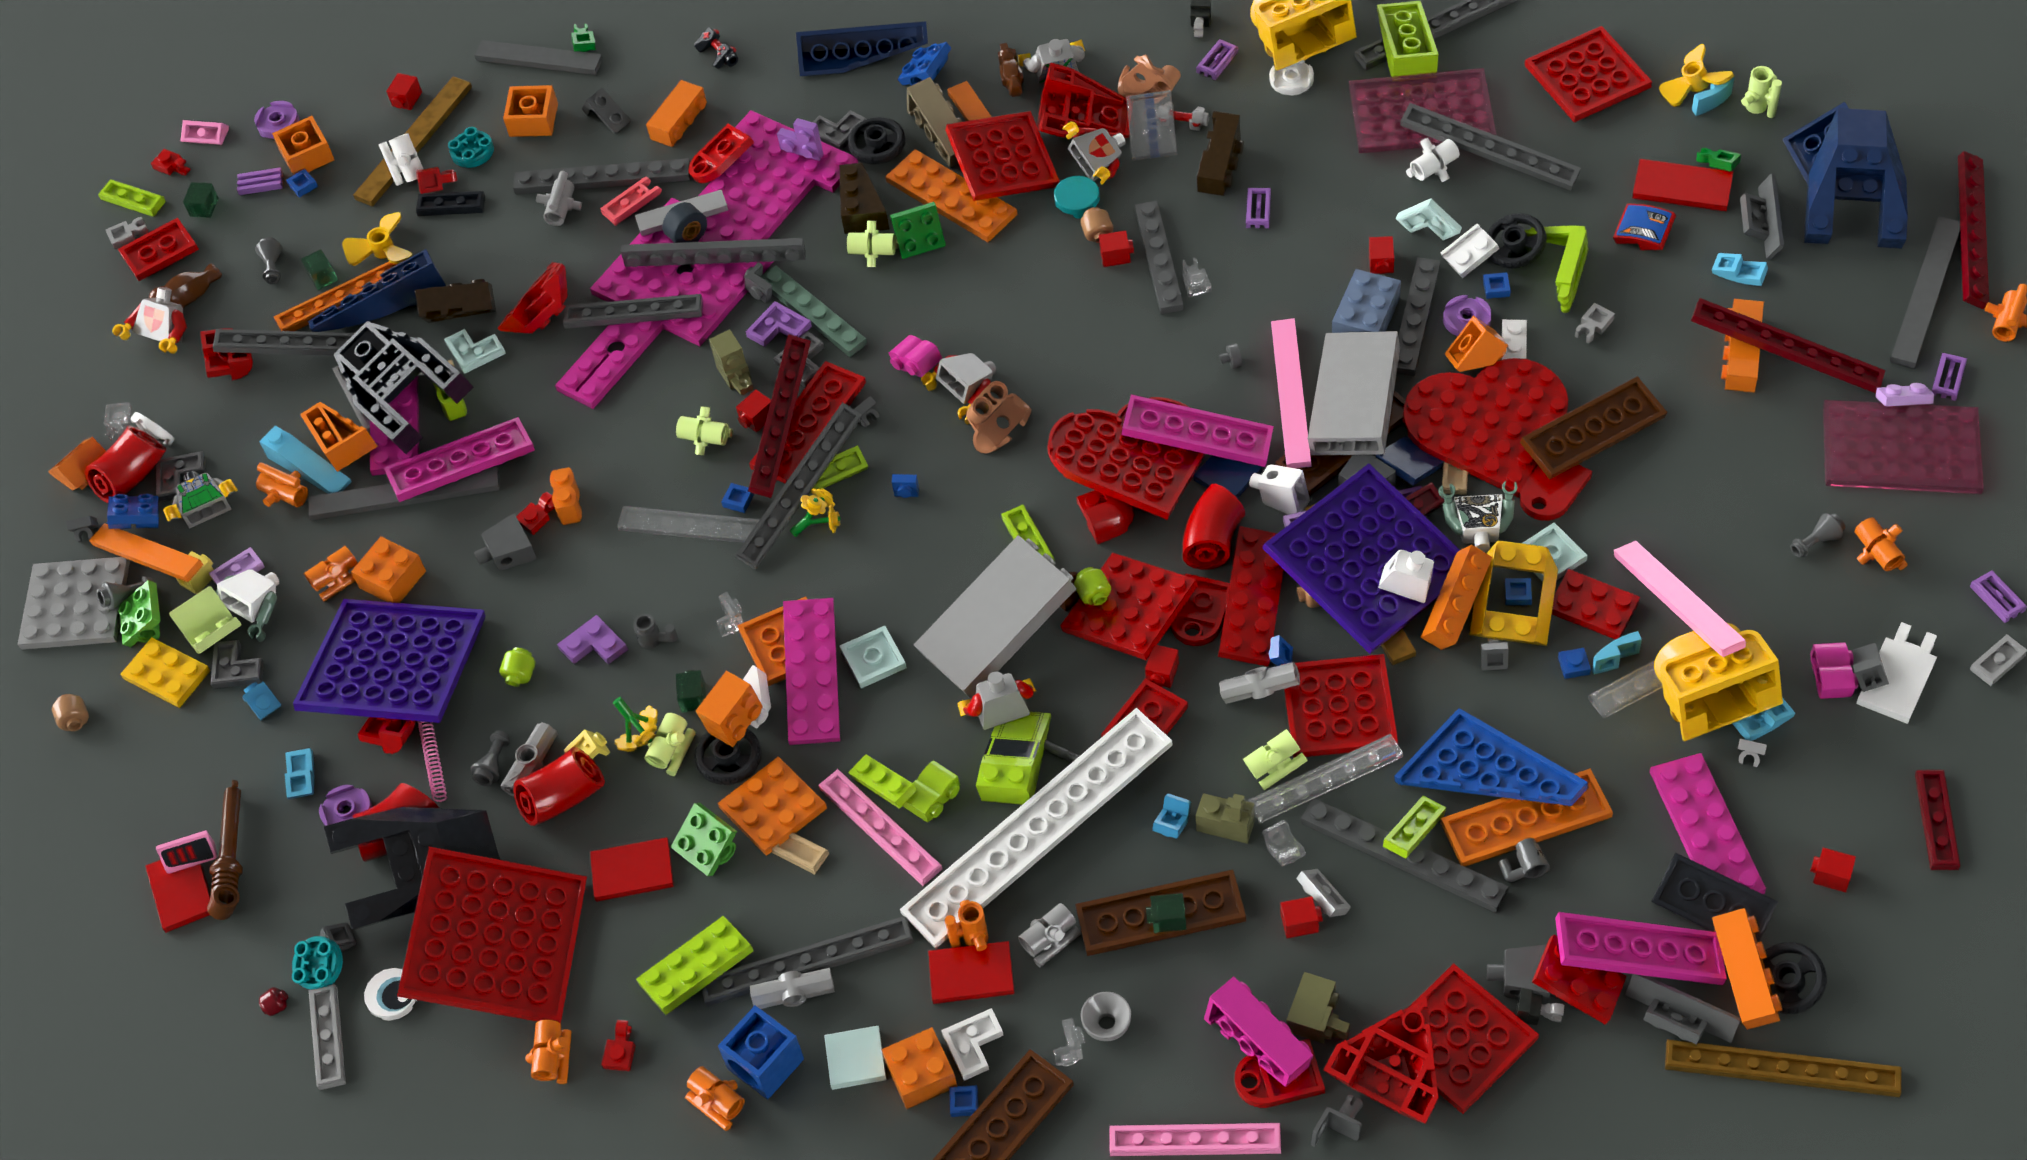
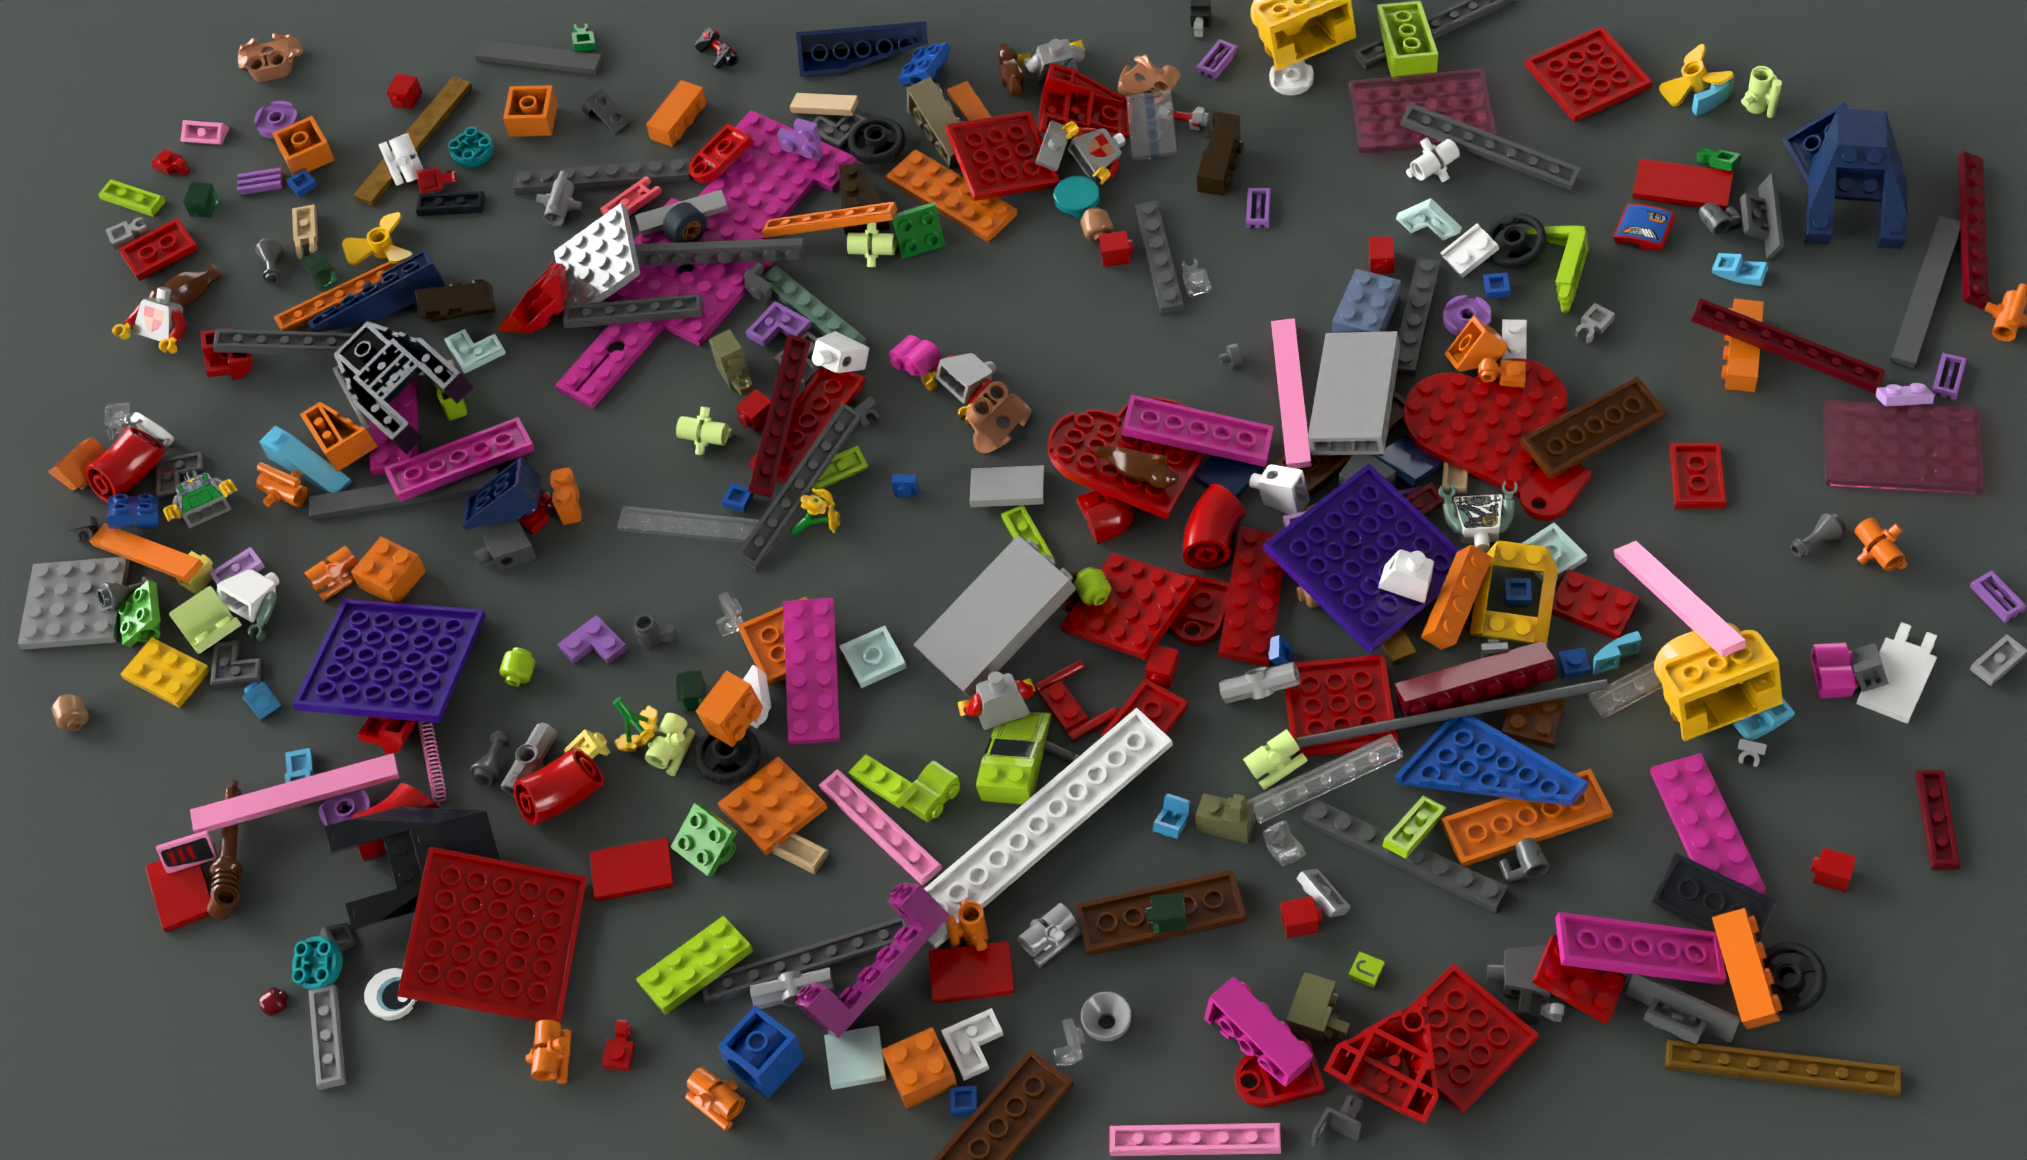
none -> bright pink tile [190,753,400,833]
none -> nougat piece [238,33,303,82]
none -> tan hinge [292,204,318,259]
none -> dark blue slope [462,457,541,530]
none -> plate [554,203,641,306]
none -> orange tile [762,202,897,238]
none -> tan tile [790,93,859,116]
none -> magenta plate [795,883,950,1038]
none -> white torso [812,331,869,373]
none -> light grey tile [969,465,1045,507]
none -> red plate [1034,660,1119,742]
none -> light grey tile [1035,120,1069,172]
none -> reddish brown animal [1095,446,1179,489]
none -> dark grey piece [1296,679,1609,748]
none -> lime tile [1348,951,1385,988]
none -> dark red brick [1395,641,1556,717]
none -> orange plate [1478,358,1526,388]
none -> reddish brown plate [1501,690,1565,749]
none -> red tile [1669,443,1727,509]
none -> dark grey piece [1698,202,1743,237]

